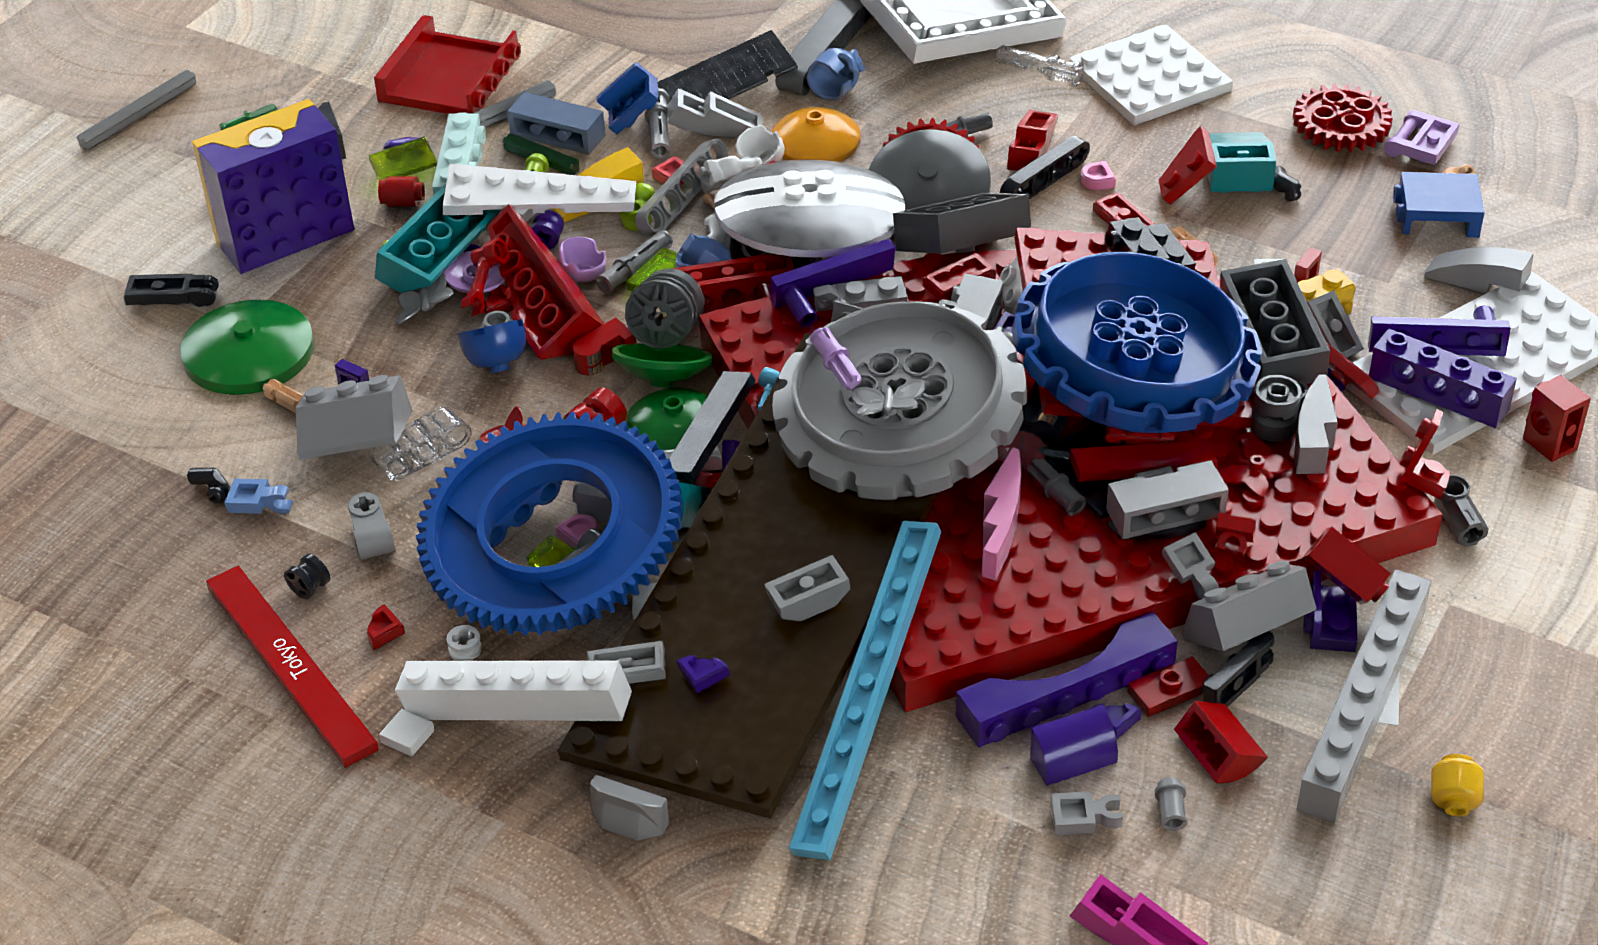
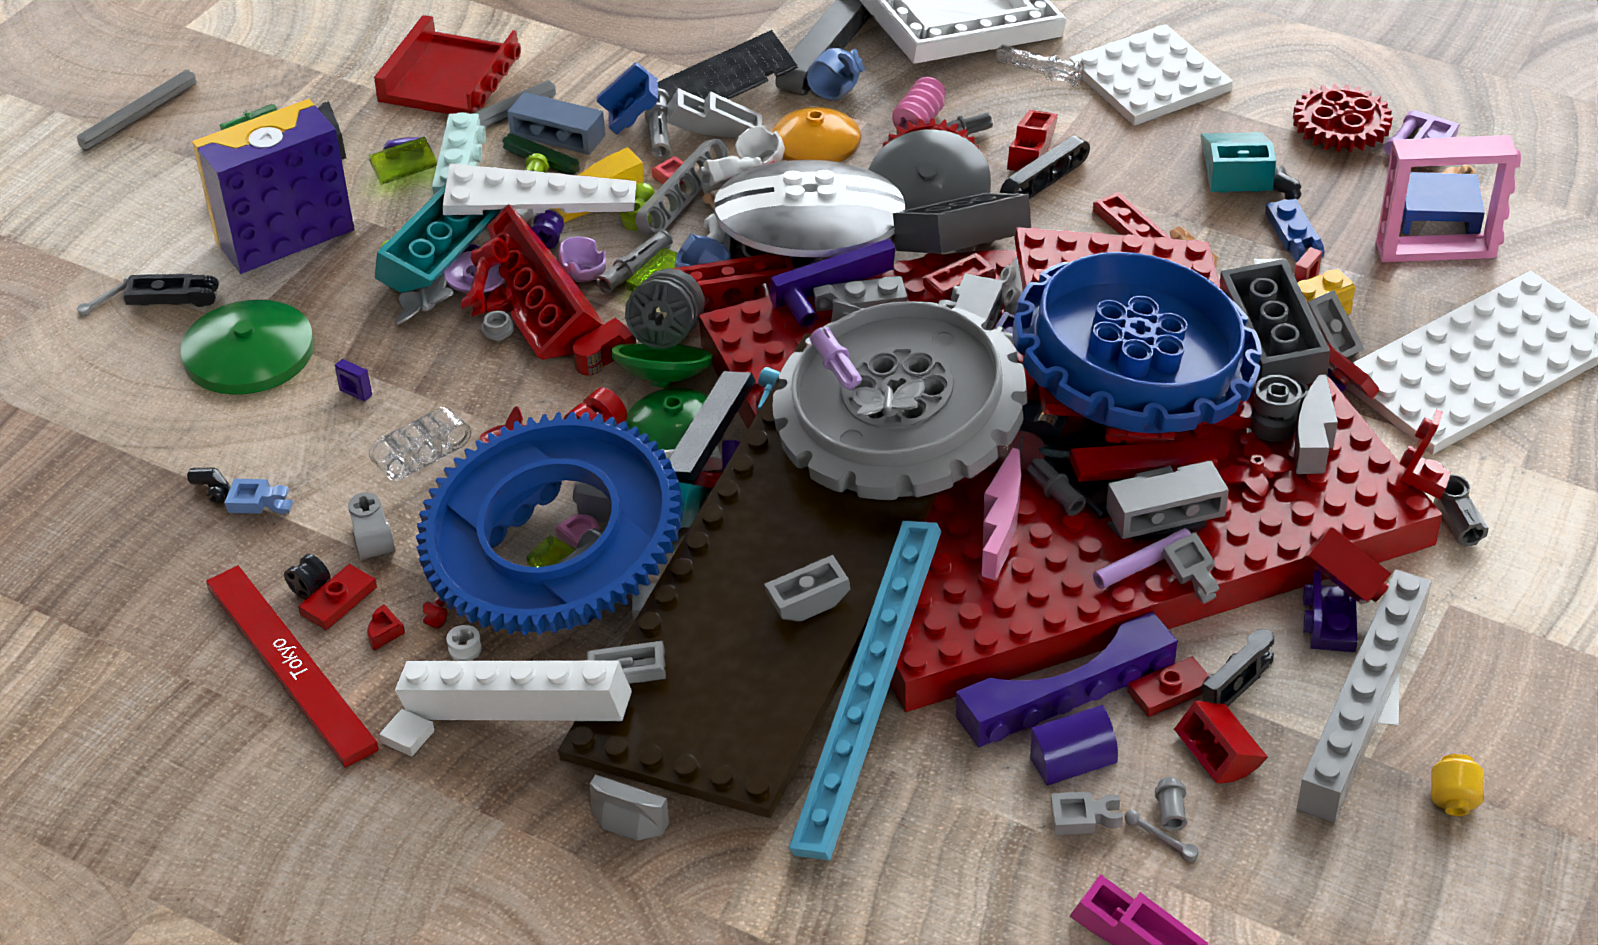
light nougat axle [262,379,303,413] -> none
light grey slope [296,375,413,460] -> none
red brick [378,176,425,207] -> none
blue cylinder [457,319,526,373] -> none
dark purple tile [677,655,730,693] -> none
bright pink tile [1080,161,1116,190] -> none
dark purple tile [1090,703,1142,739] -> none
plate [1104,217,1196,270] -> none
red wing [1158,126,1217,205] -> none
light grey slope [1182,561,1317,651] -> none
red tile [1216,513,1256,556] -> none
dark purple piece [1368,305,1511,356] -> none
dark purple brick [1369,329,1517,428] -> none
light grey slope [1424,247,1534,294] -> none
red brick [1523,374,1591,462] -> none
none -> light grey hinge [77,276,129,316]
none -> red plate [298,564,377,630]
none -> red hand [423,596,448,629]
none -> bright pink piece [892,77,946,130]
none -> lavender piece [1093,528,1191,589]
none -> light grey hinge [1125,810,1199,862]
none -> blue hinge [1265,199,1325,262]
none -> bright pink window [1375,135,1521,263]

